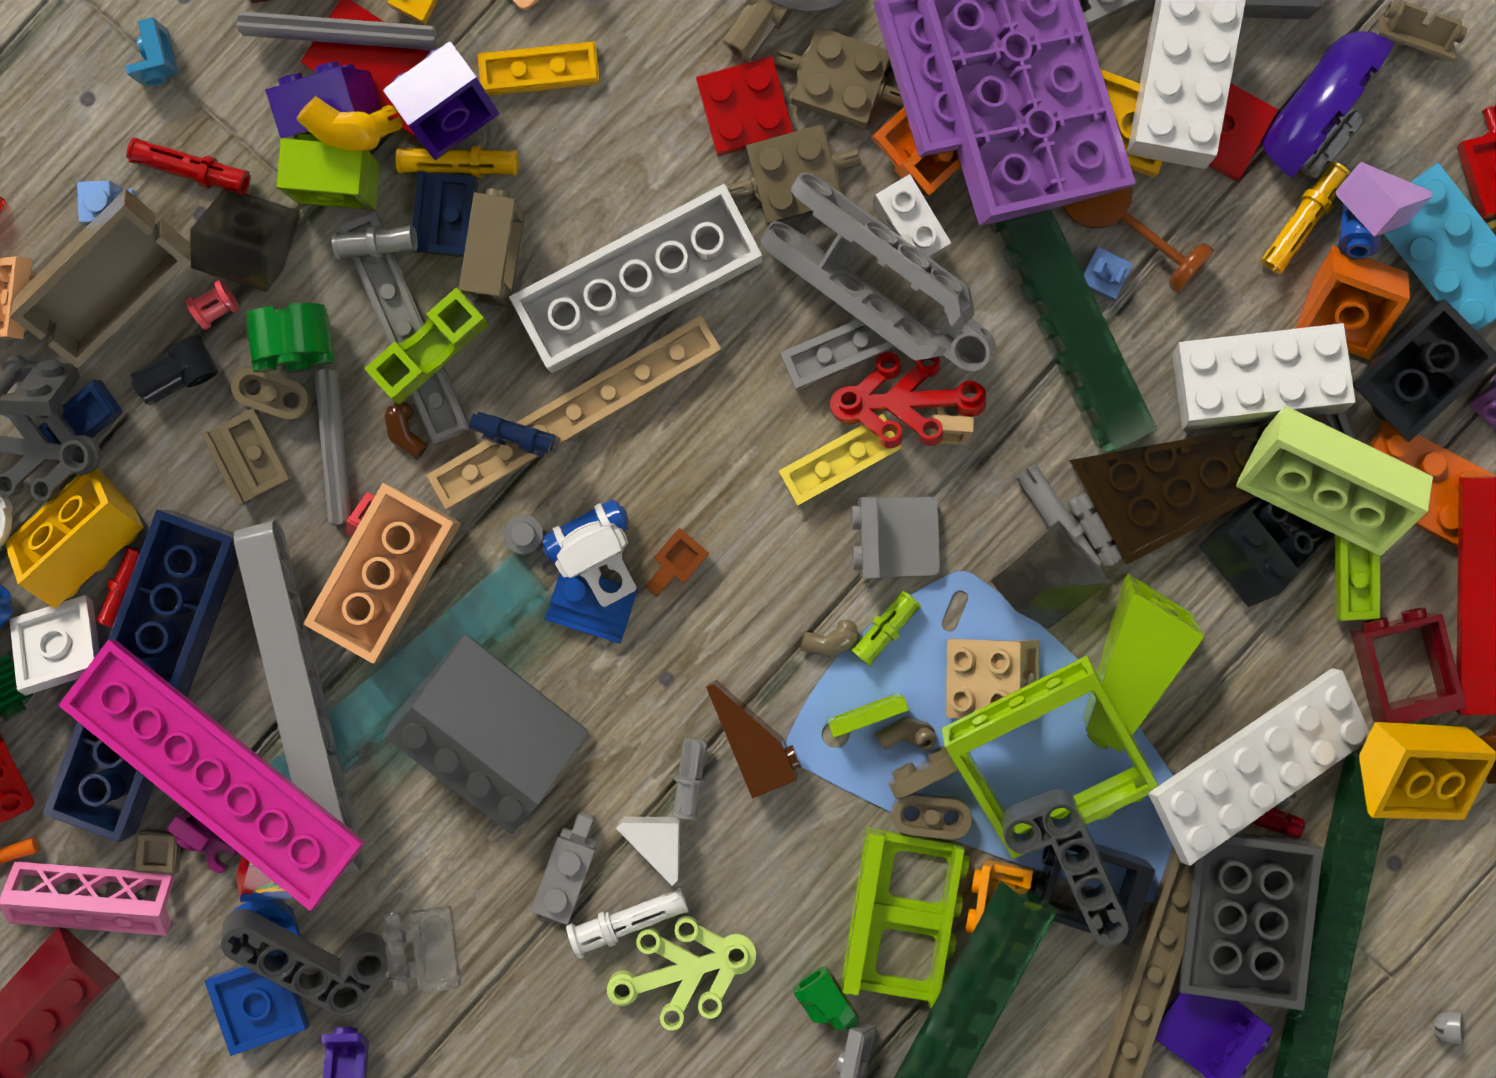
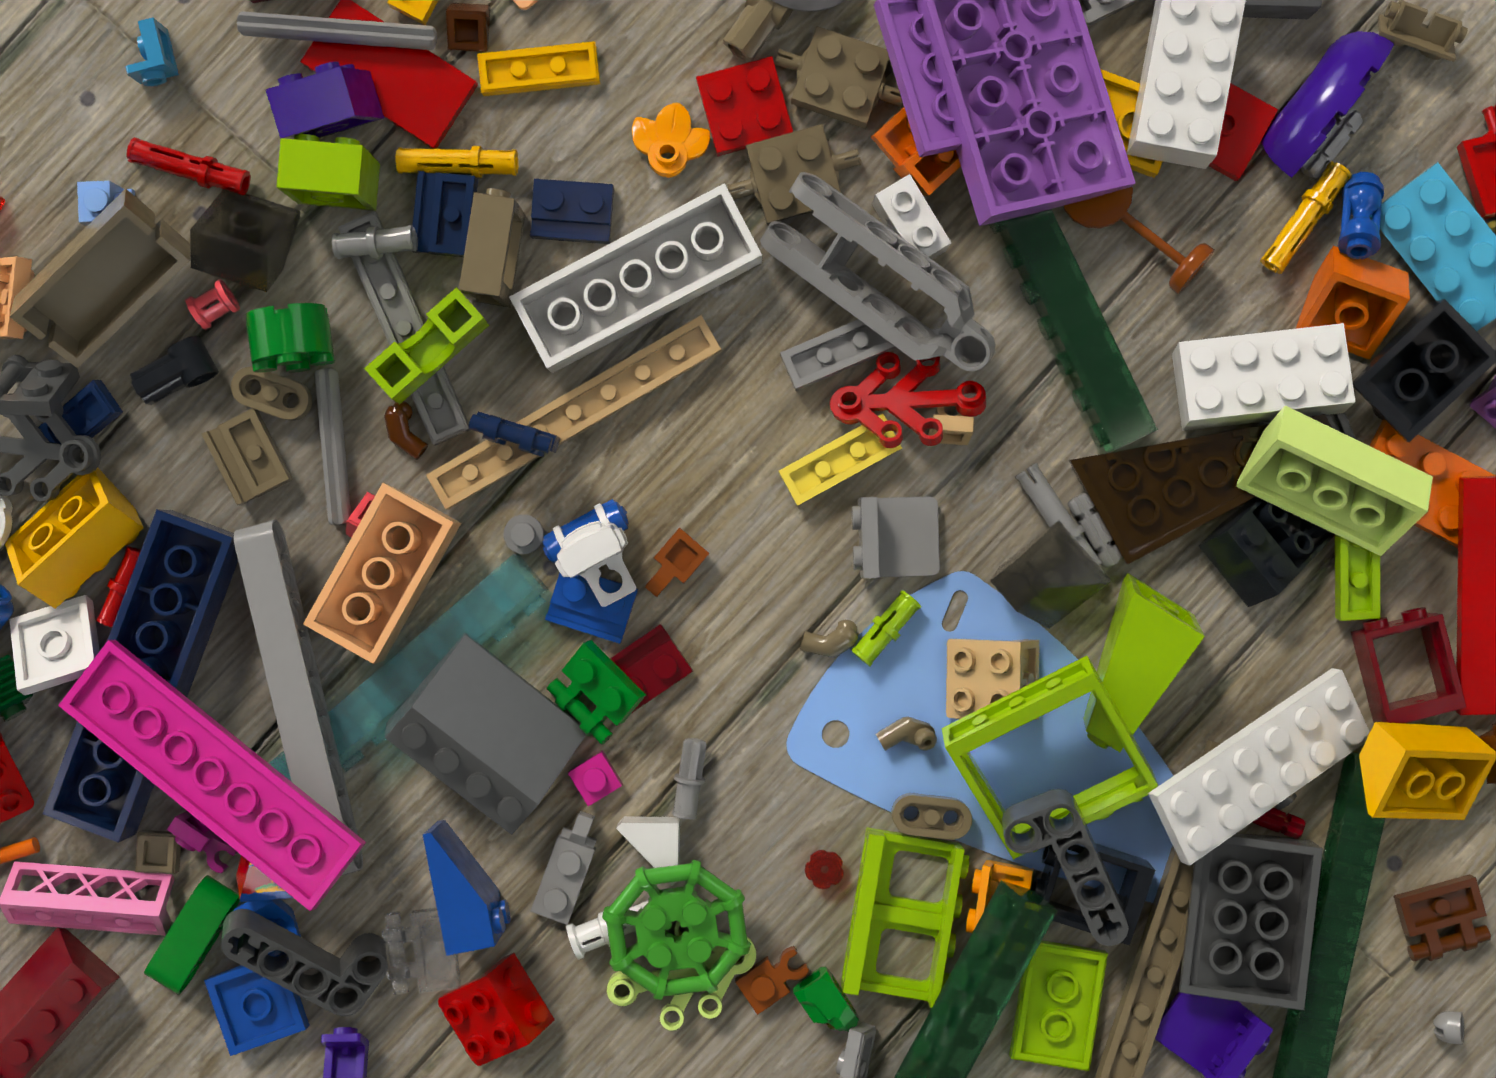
yellow arm [296,96,403,151] -> none
brick [383,41,499,160] -> none
reddish brown slope [706,680,802,799] -> none
lime tile [827,693,909,738] -> none
dark tan plate [888,745,958,799] -> none
medium blue tile [1077,247,1133,302] -> none
lavender slope [1336,162,1432,237] -> none
none -> green beam [144,875,240,995]
none -> blue slope [422,820,511,956]
none -> red bracket [438,953,555,1066]
none -> reddish brown slope [446,3,490,52]
none -> dark blue plate [530,179,614,244]
none -> green plate [547,640,646,745]
none -> dark pink plate [568,750,623,807]
none -> bright green plate [602,860,751,1000]
none -> dark red plate [610,624,693,714]
none -> light orange plate [632,102,710,178]
none -> dark orange plate [735,946,809,1015]
none -> clear red plate [805,850,844,889]
none -> lime tile [1009,938,1108,1071]
none -> reddish brown plate [1393,874,1491,961]

